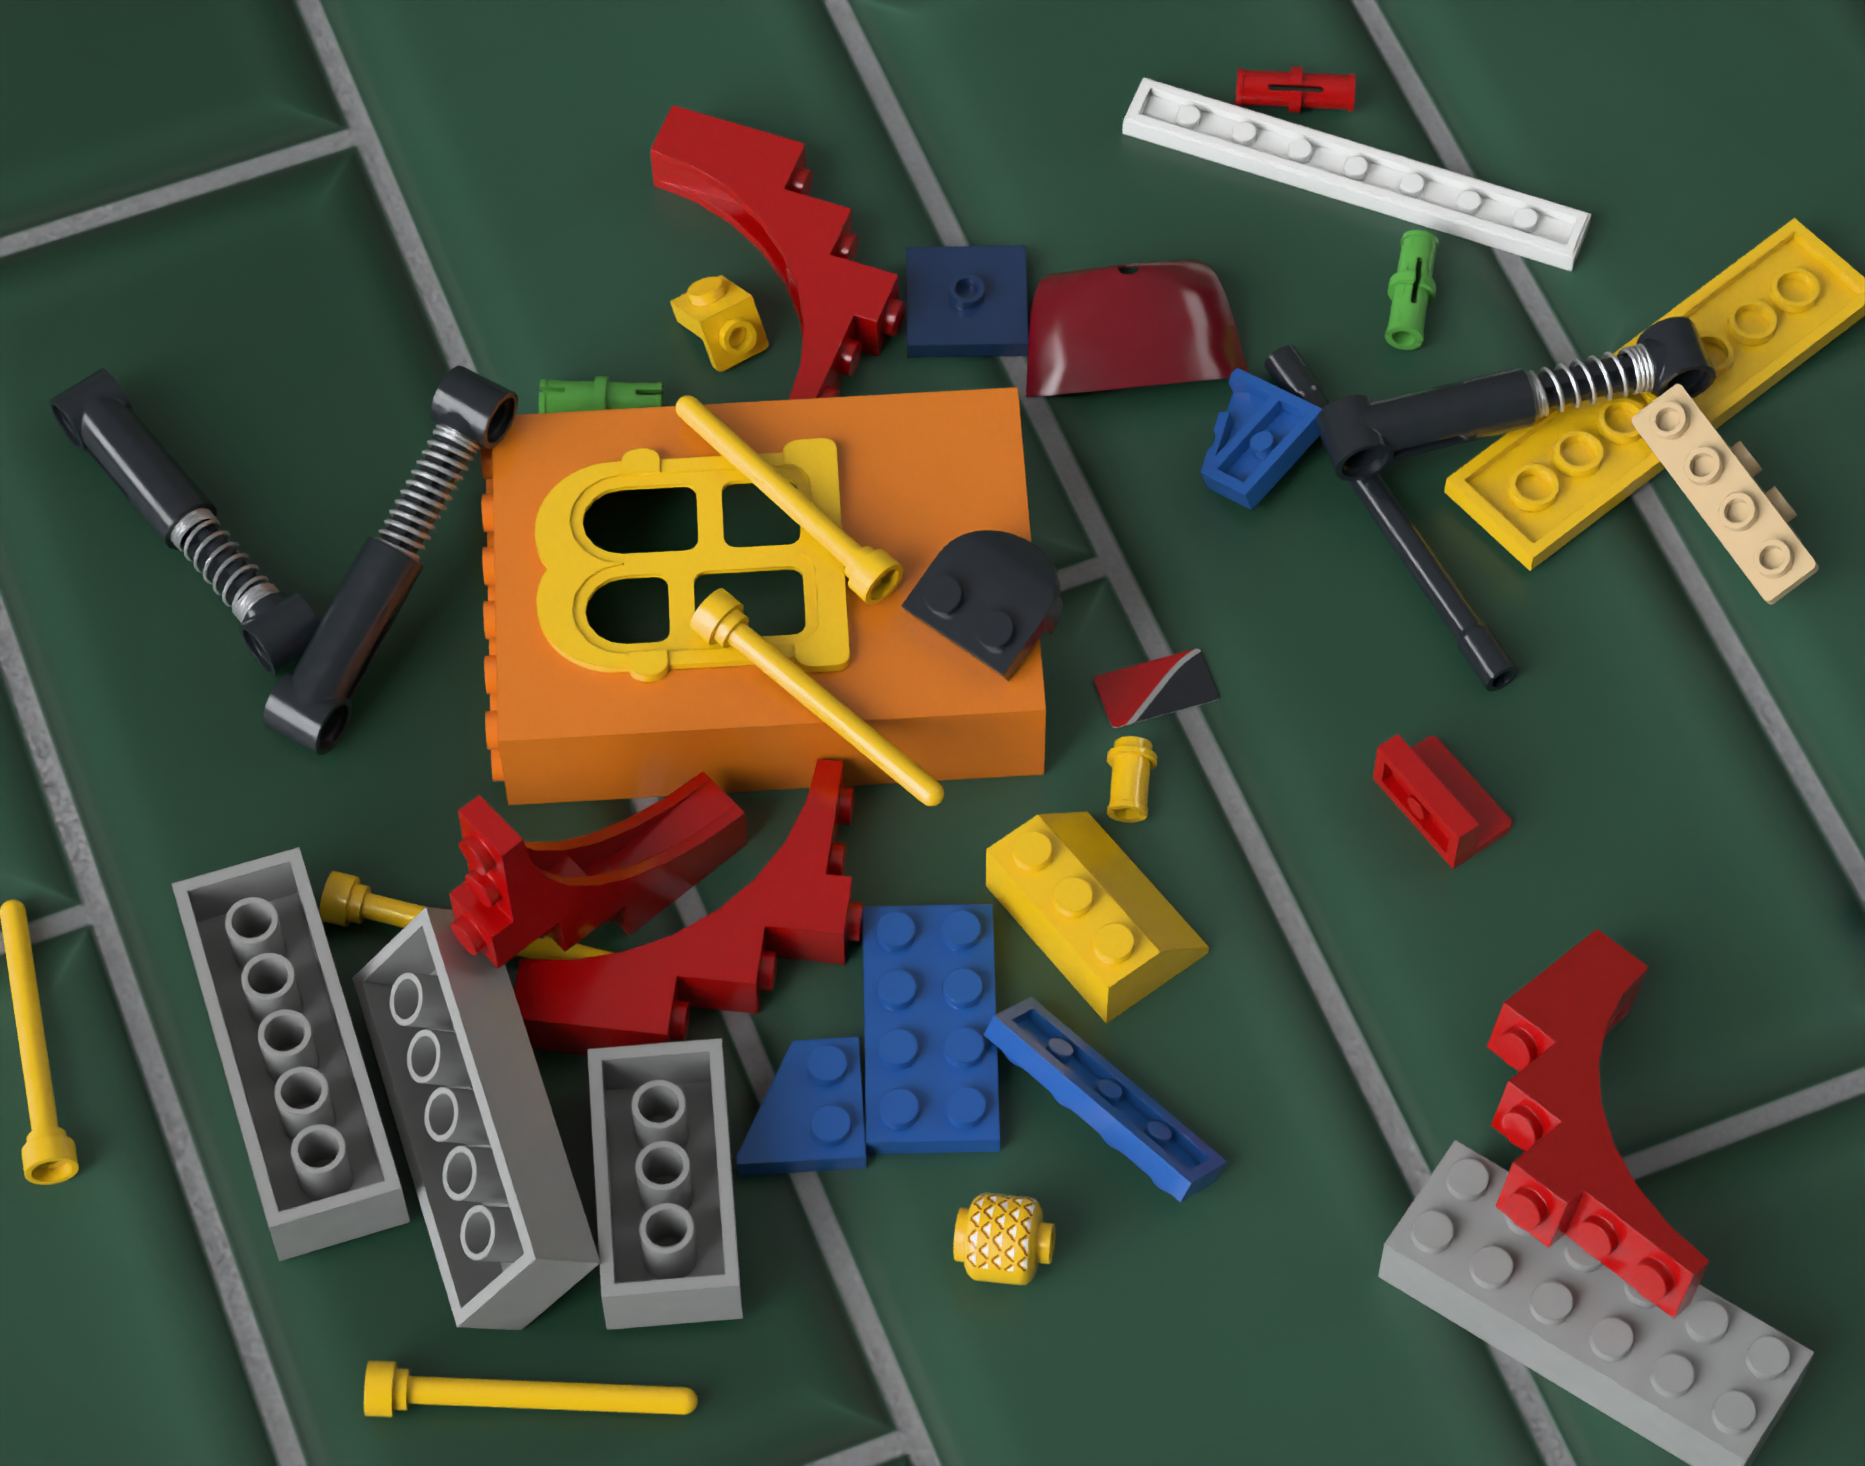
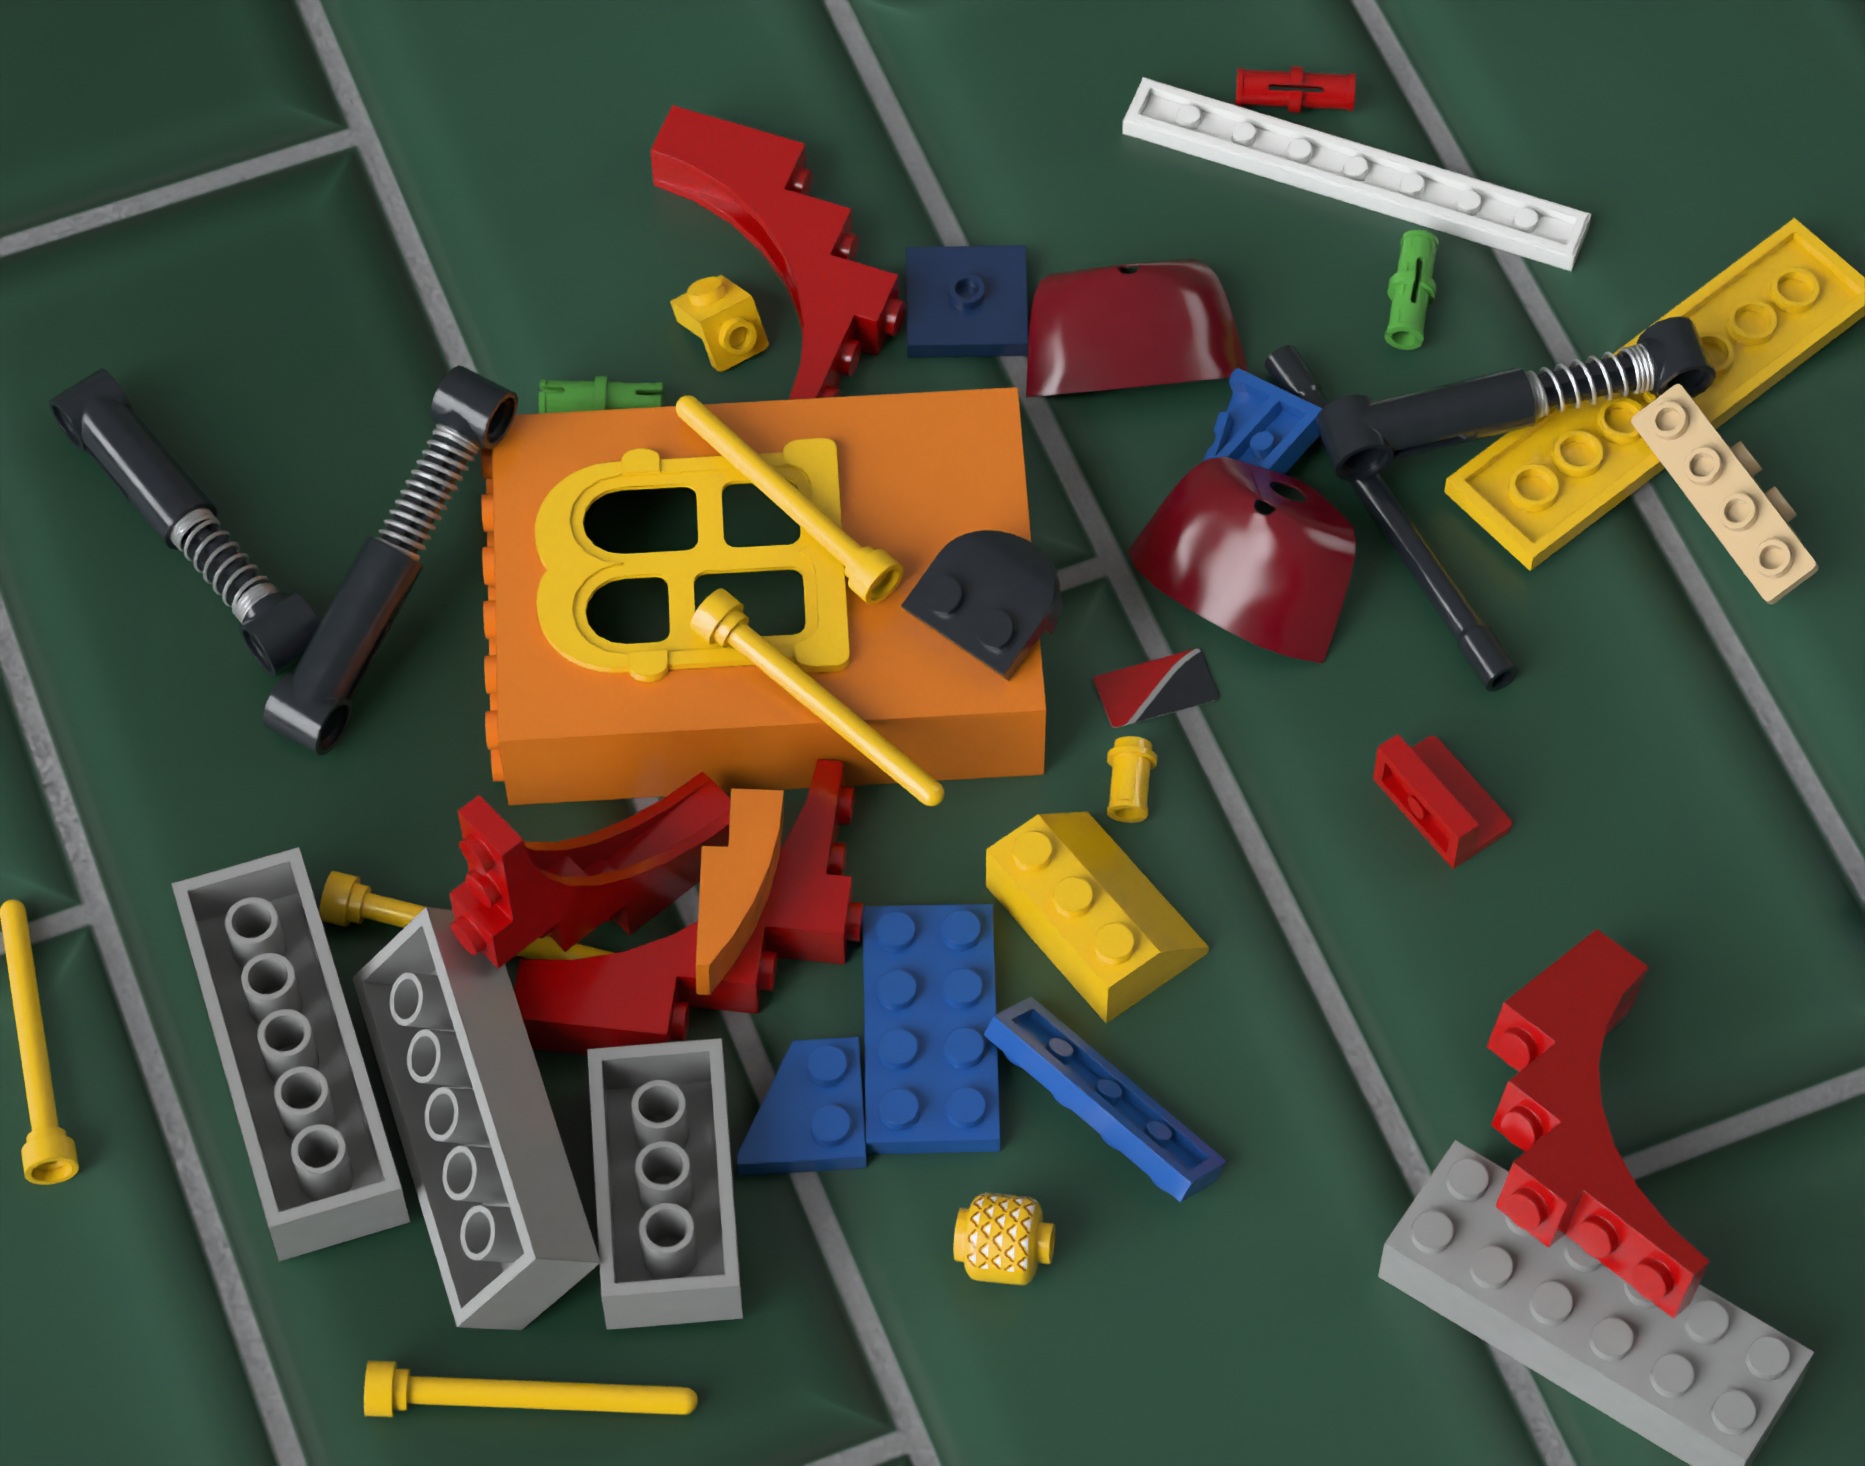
none -> orange slope [696,788,784,995]
none -> dark red piece [1128,457,1356,663]

